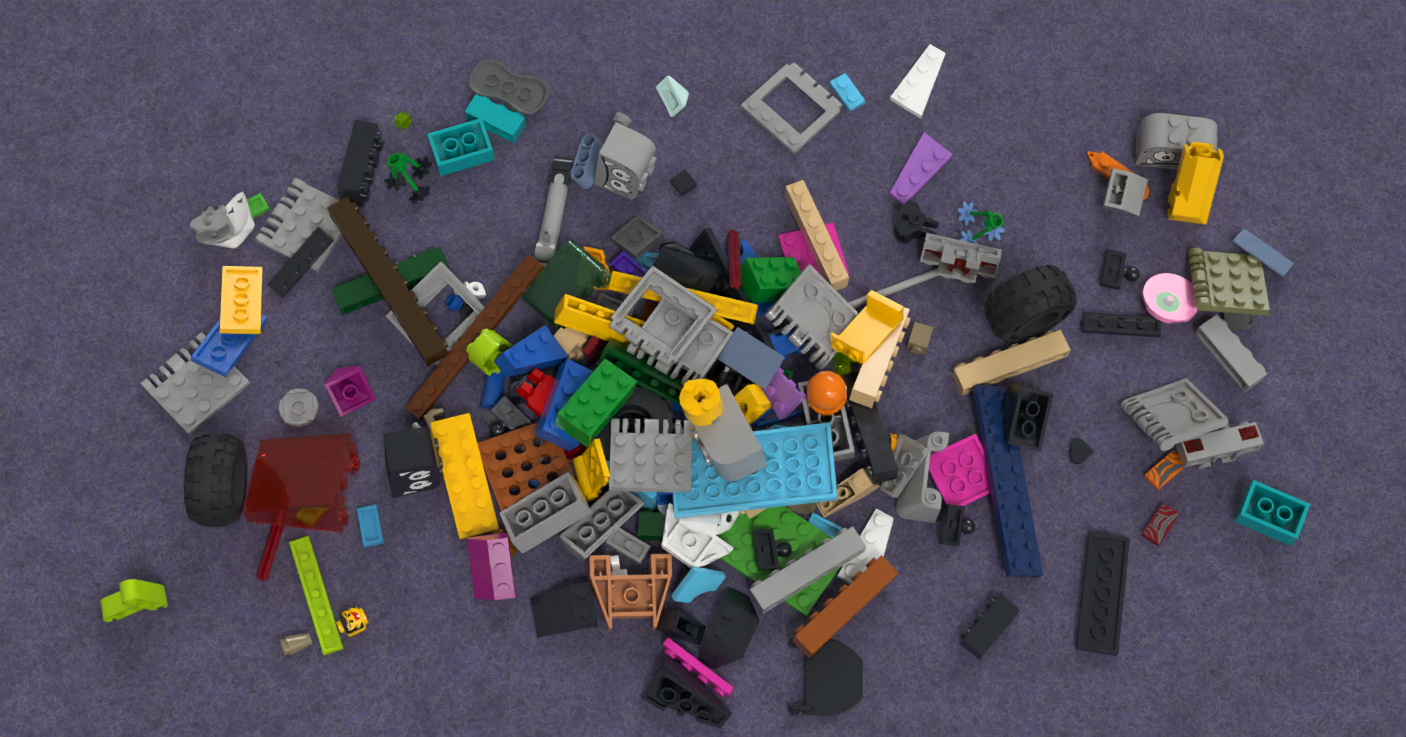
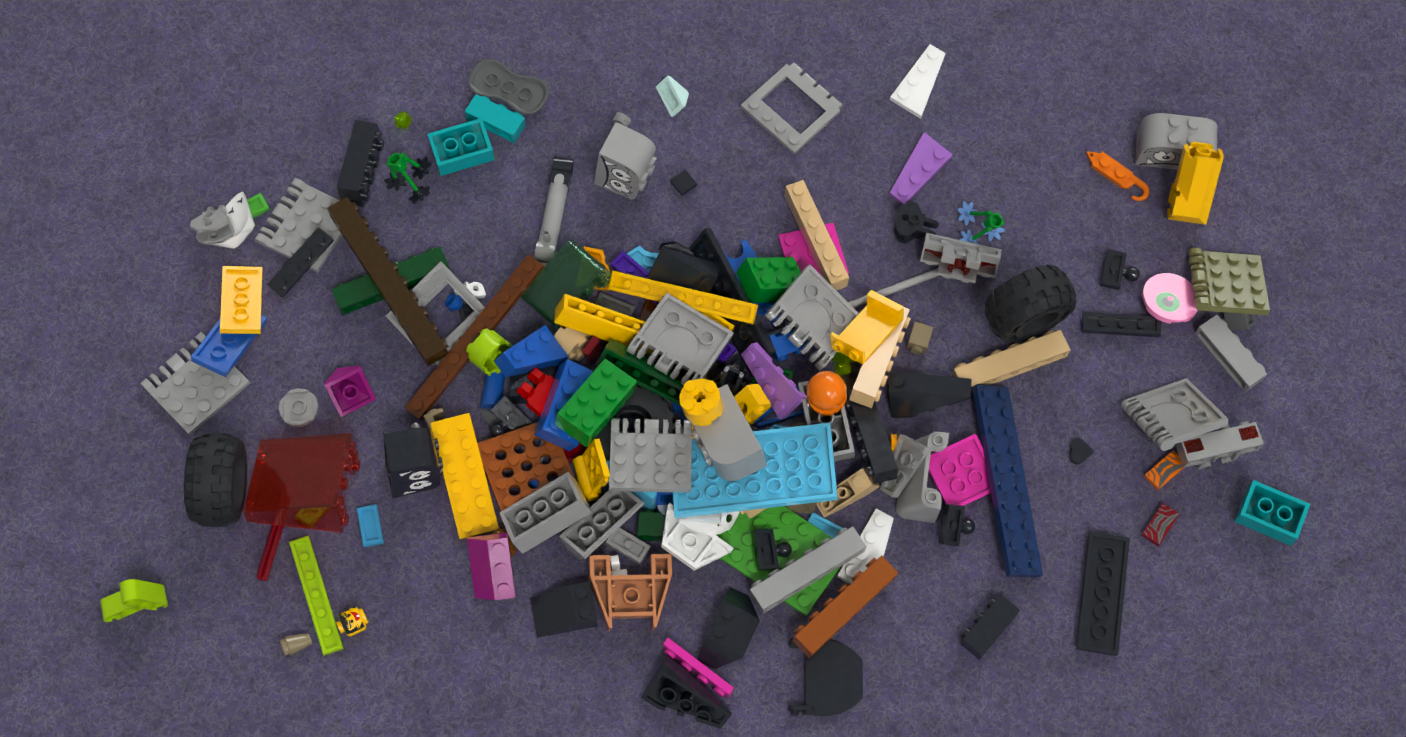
sand blue beam [570,133,604,190] -> none
light grey hinge [609,266,717,367] -> none
dark grey plate [610,215,665,260] -> none
black slope [656,610,706,645] -> none
medium azure tile [671,567,726,603] -> none
sand blue window [718,327,785,390] -> none
dark red axle [727,229,742,289] -> none
medium azure plate [829,73,865,112] -> none
black slope [1004,384,1053,452] -> none
light grey slope [1102,168,1148,216] -> none
sand blue piece [1232,228,1294,277] -> none
none -> black wedge [889,373,972,418]

